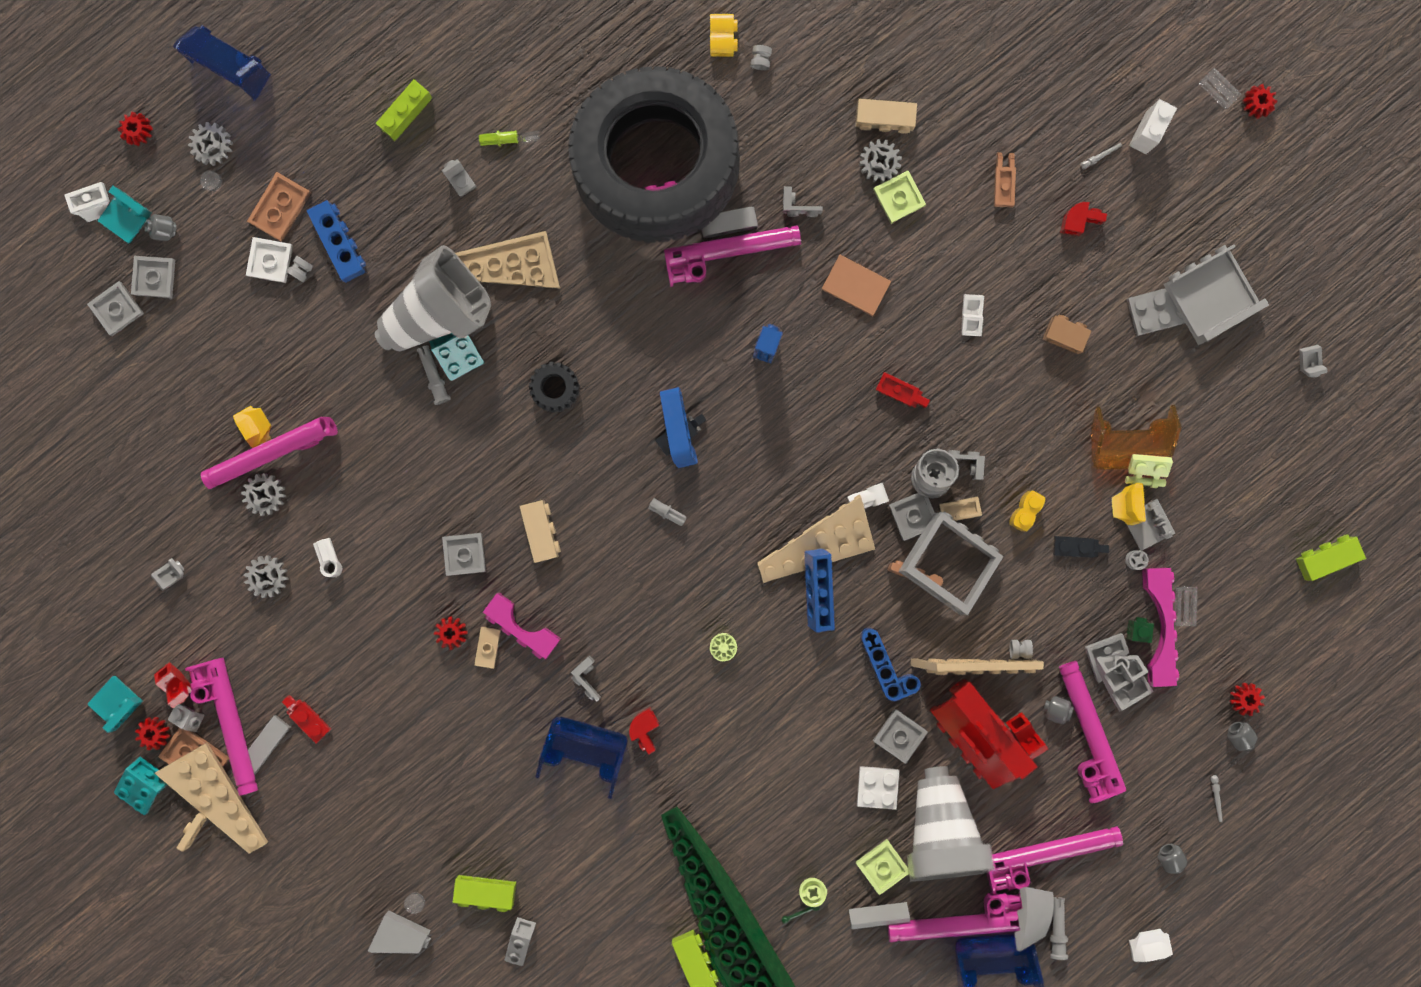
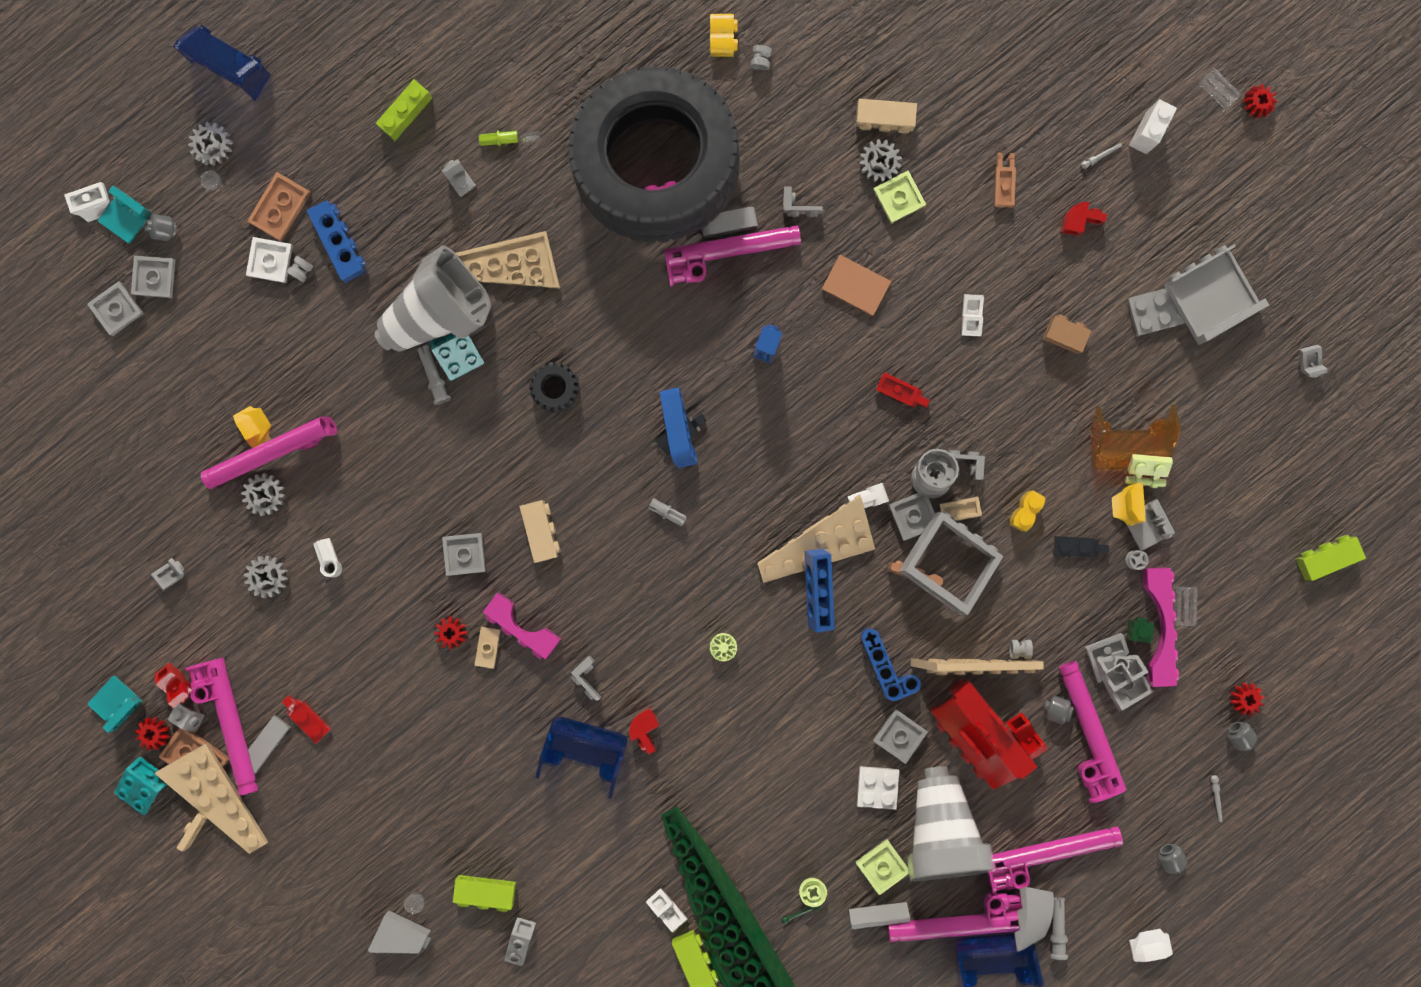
red gear [117,112,154,146] -> none
none -> white slope [646,889,688,933]

